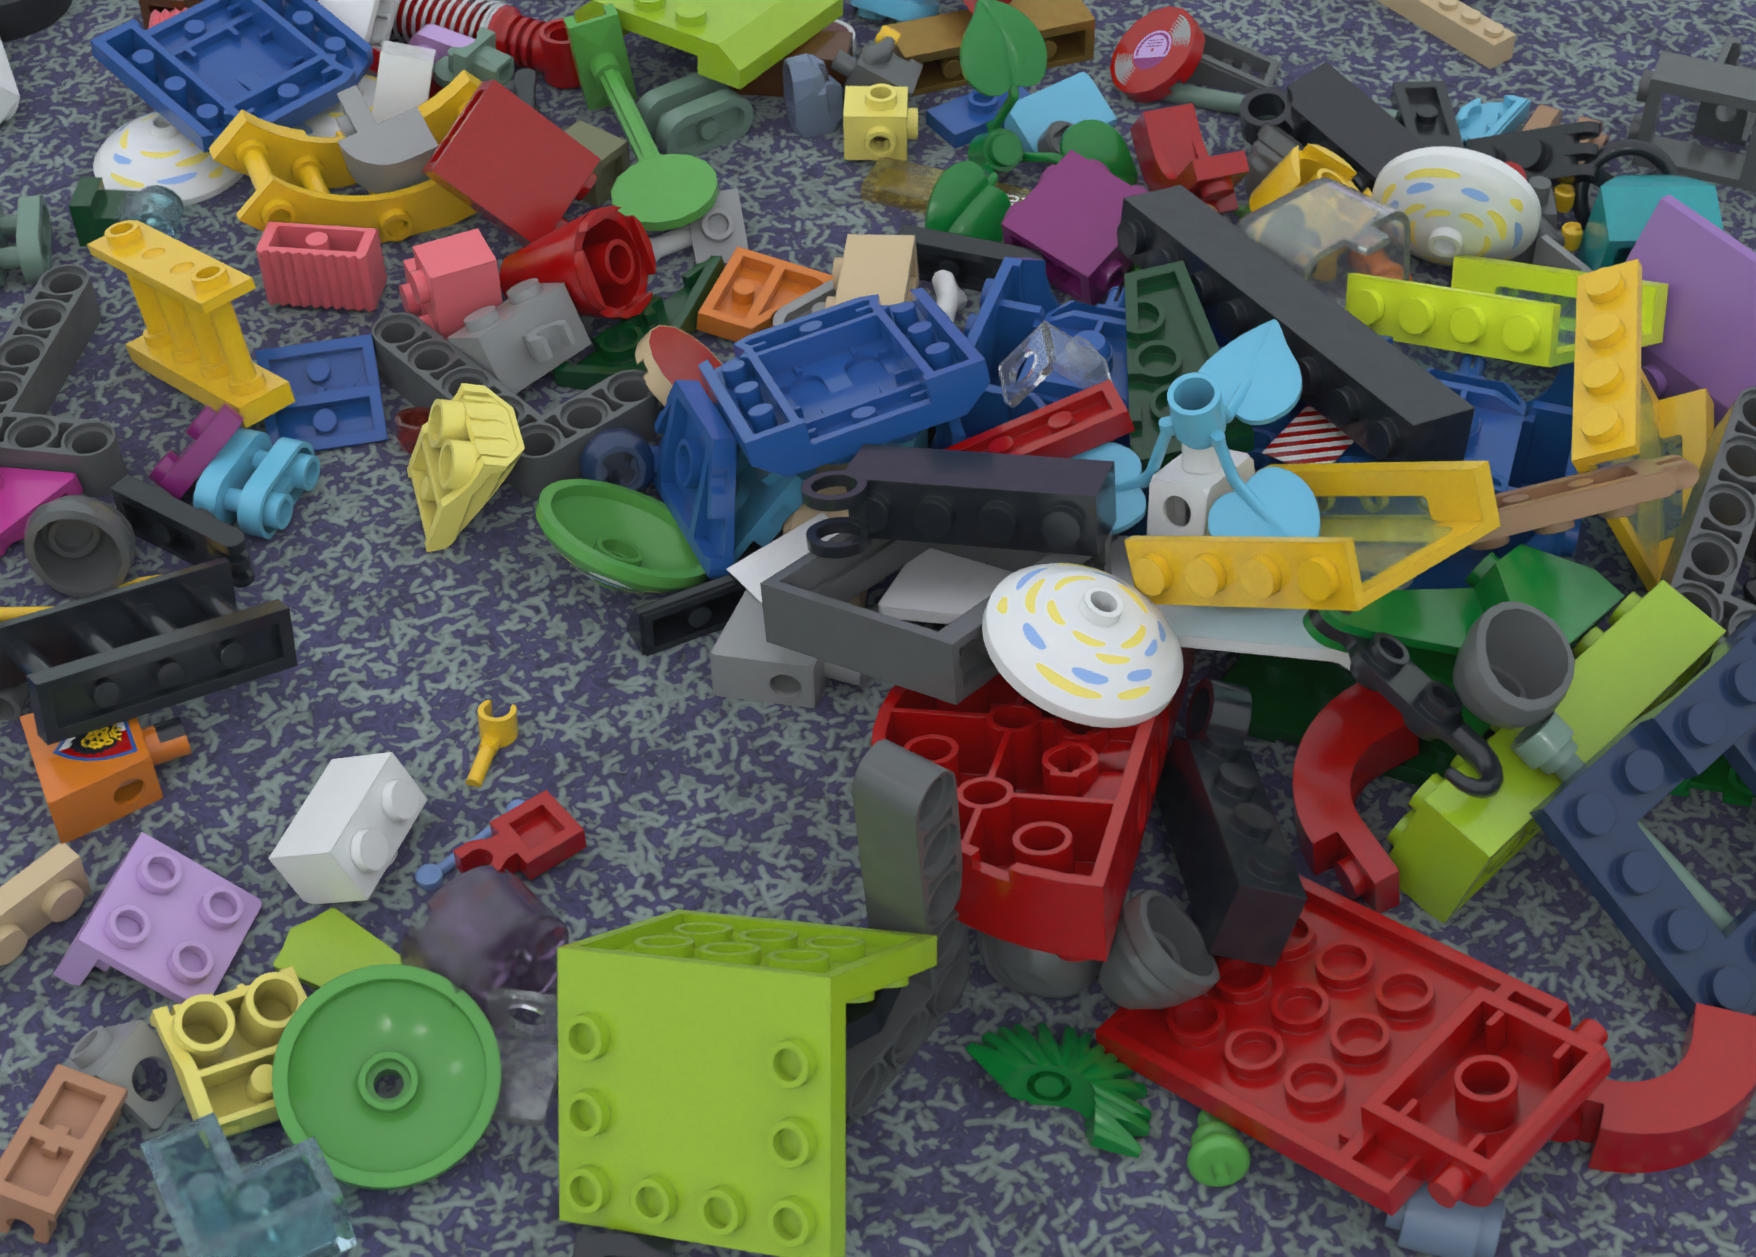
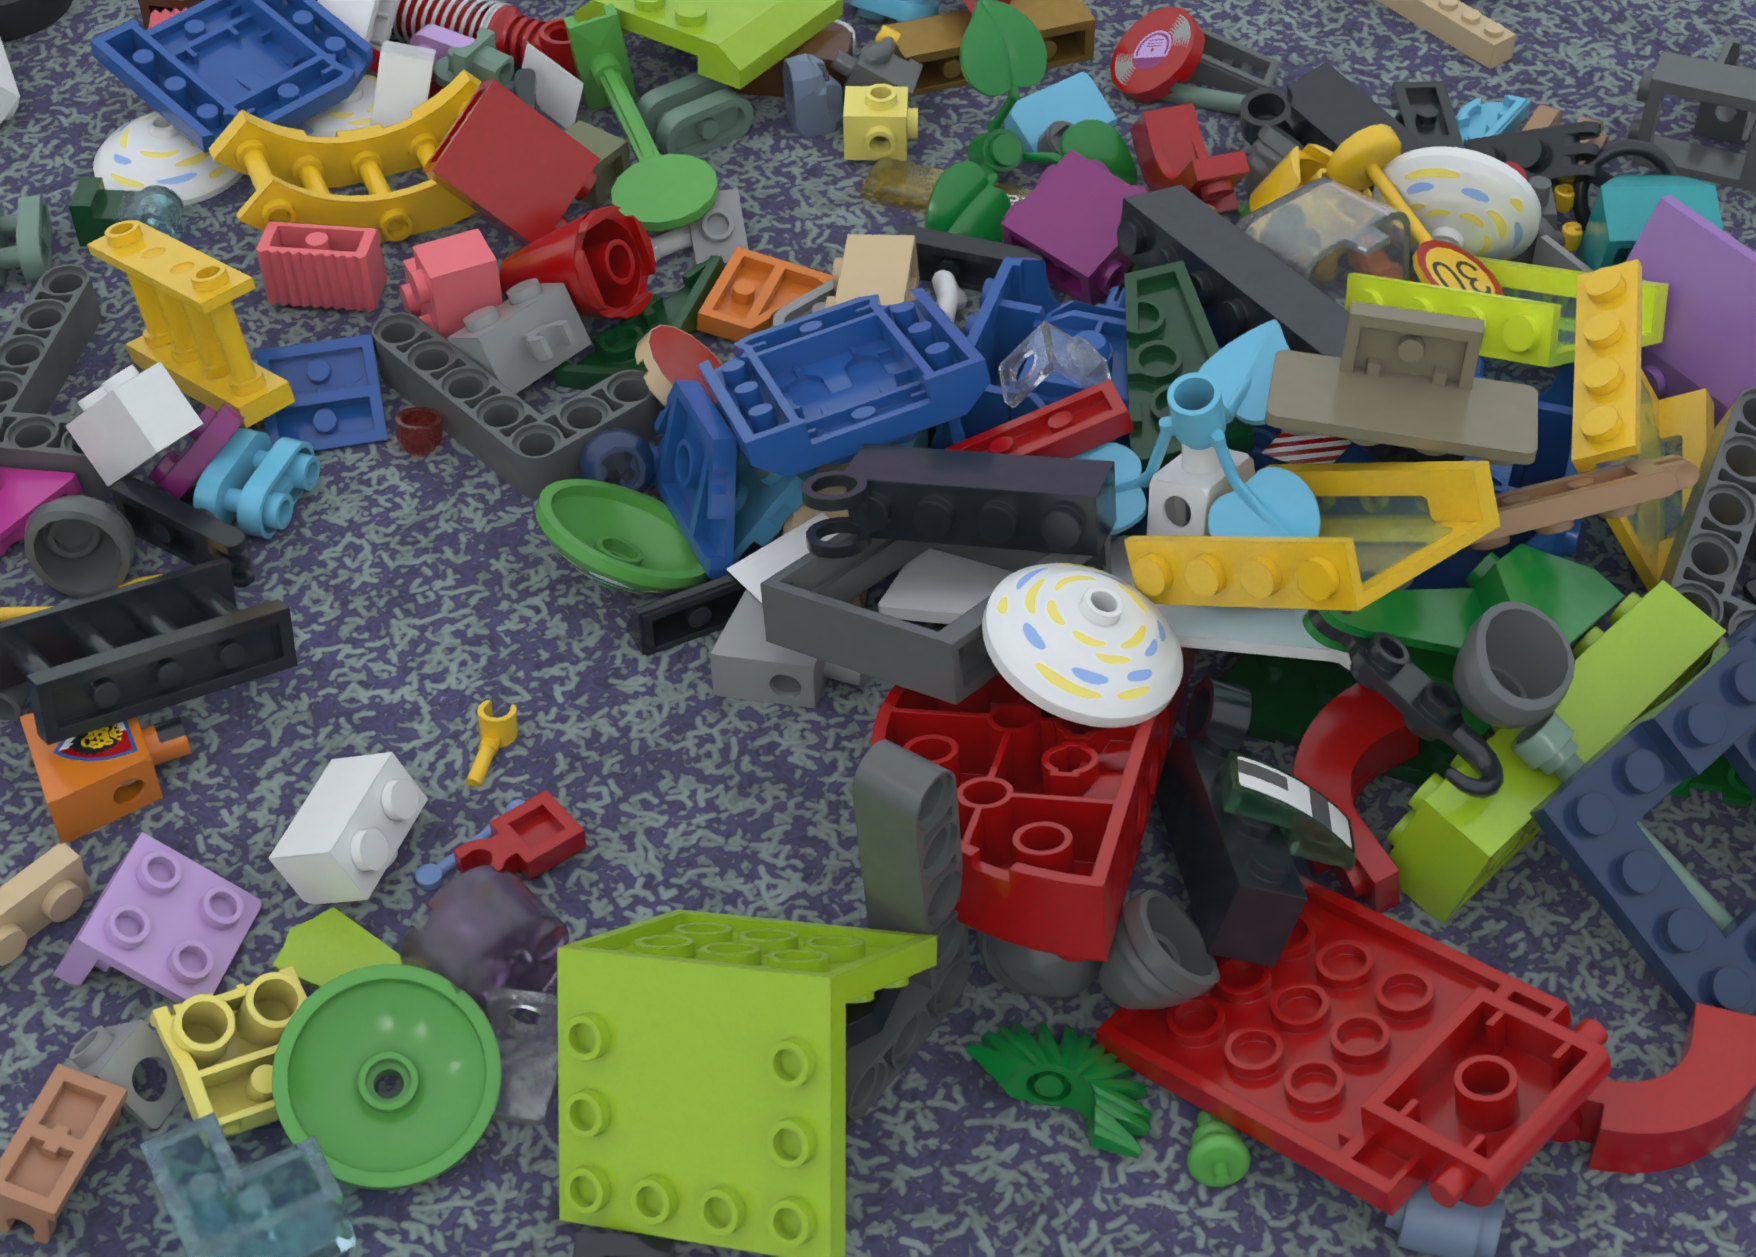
light grey brick [336,85,438,194] -> none
light yellow slope [407,383,525,552] -> none
blue plate [926,87,1031,149] -> none
none -> white brick [65,362,203,487]
none -> white sticker [521,42,584,129]
none -> clear green slope [1221,751,1357,870]
none -> dark tan bracket [1265,301,1538,466]
none -> yellow piece [1326,124,1503,295]

